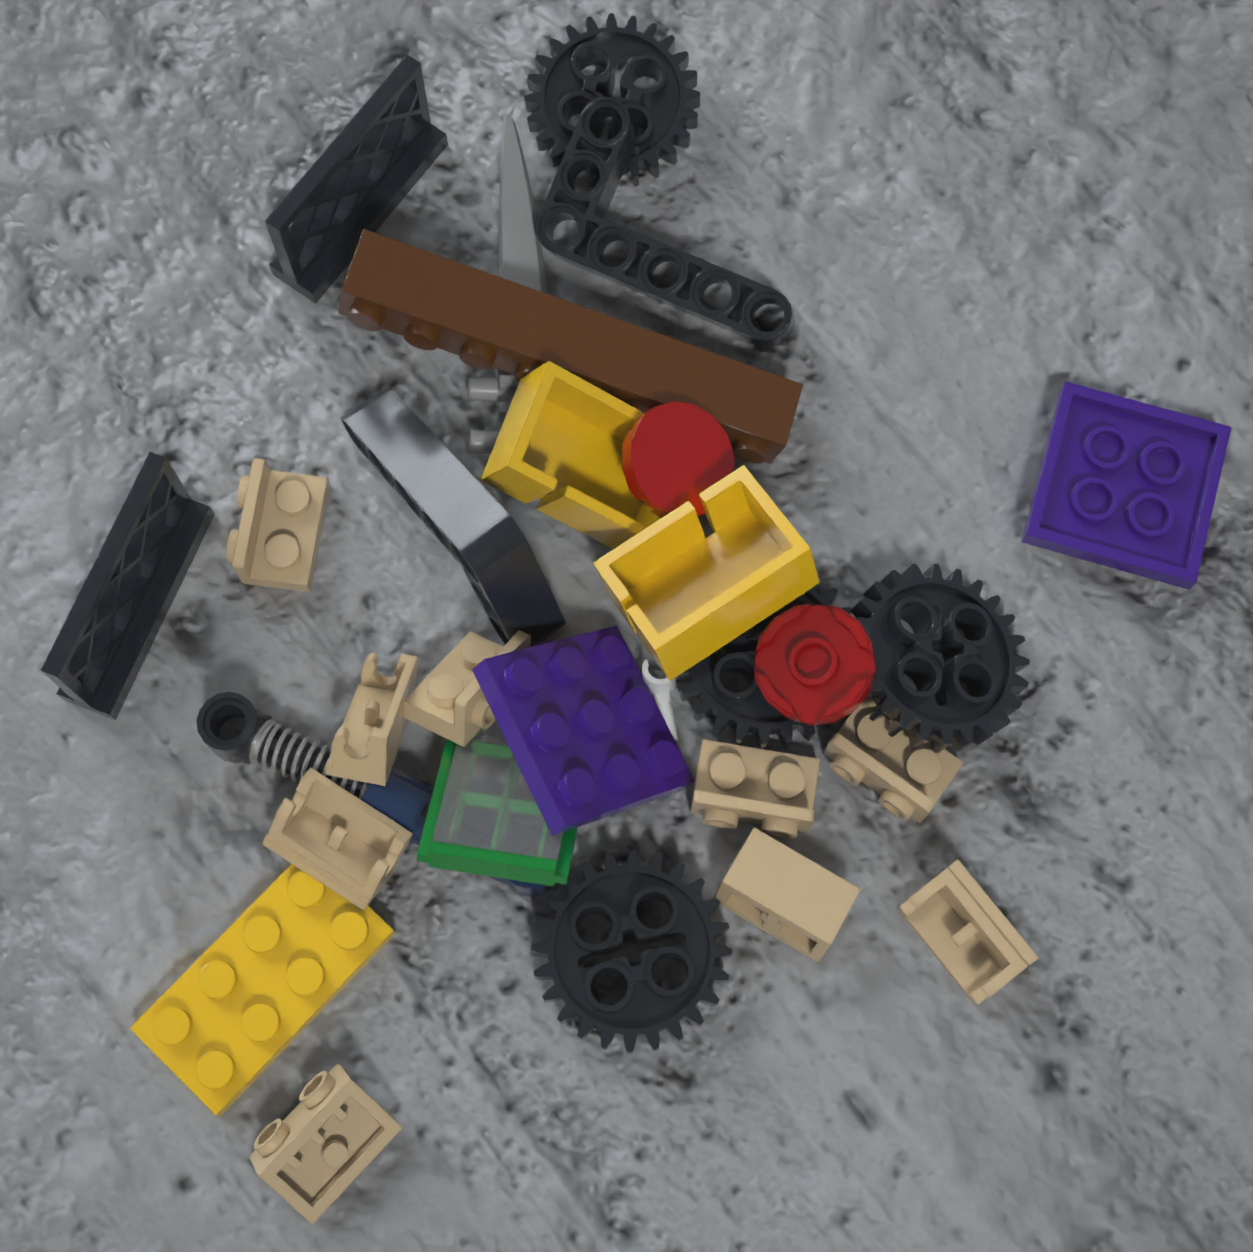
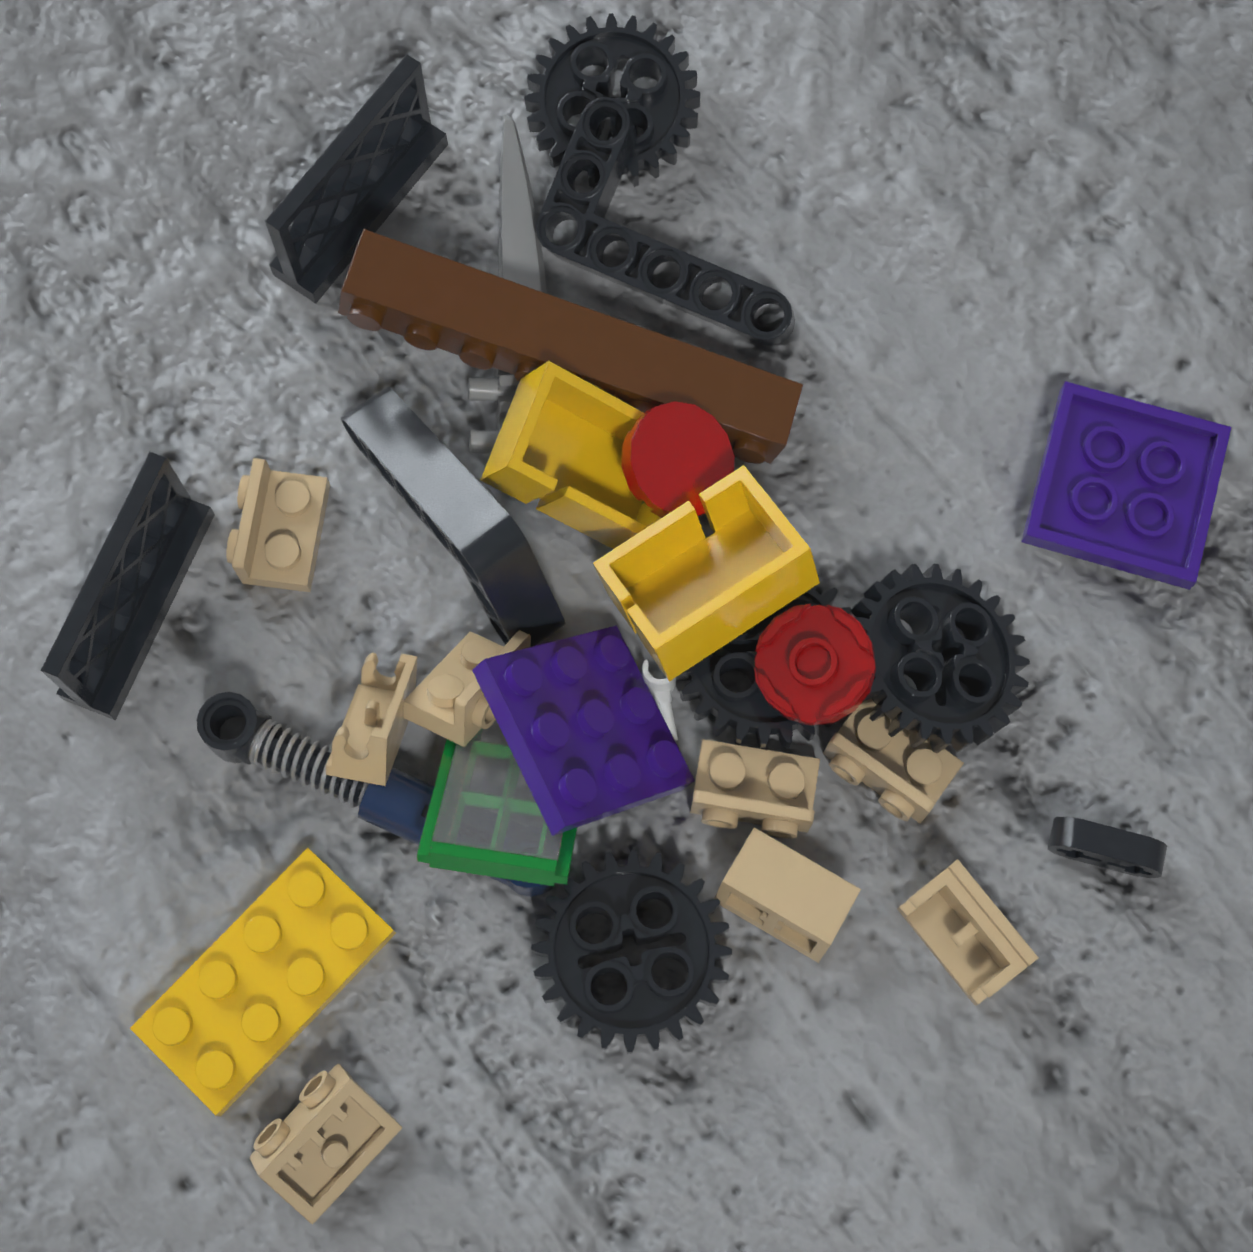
tan hinge [262,768,413,910] -> none
none -> black beam [1048,817,1167,878]

